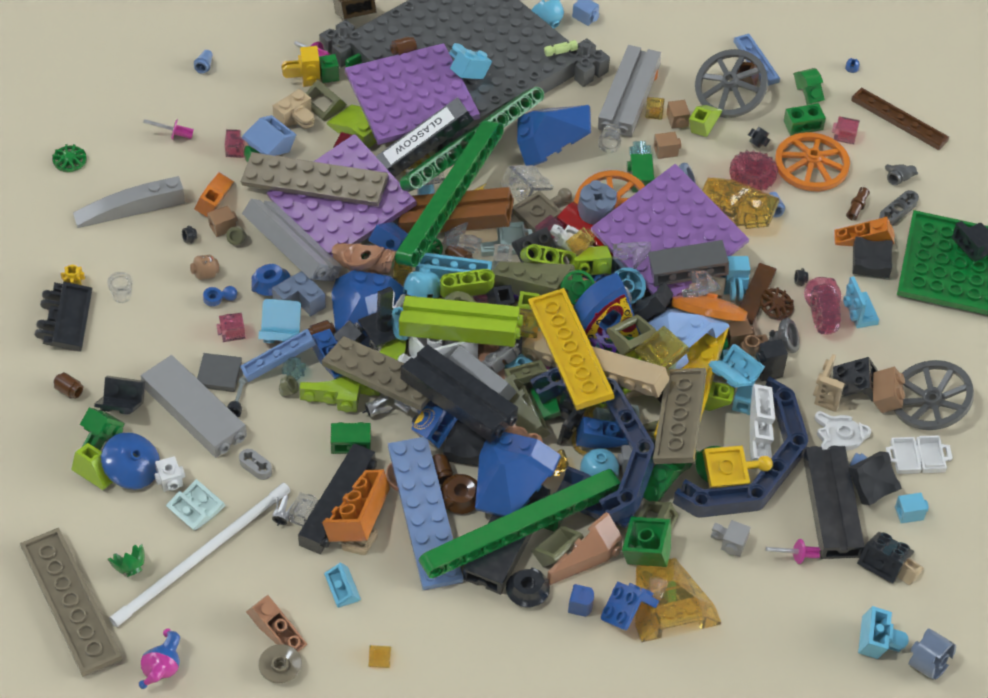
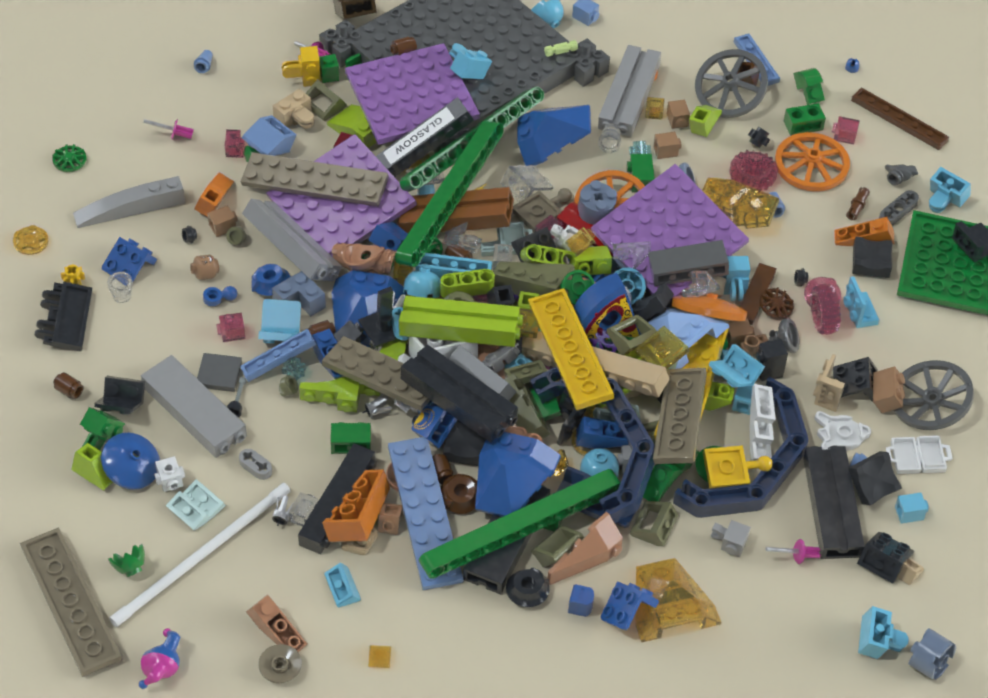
green slope [622,517,671,567] -> none
none -> clear yellow wheel [13,225,49,255]
none -> blue bracket [102,237,157,286]
none -> medium nougat bracket [378,503,403,535]
none -> medium azure brick [929,167,971,213]

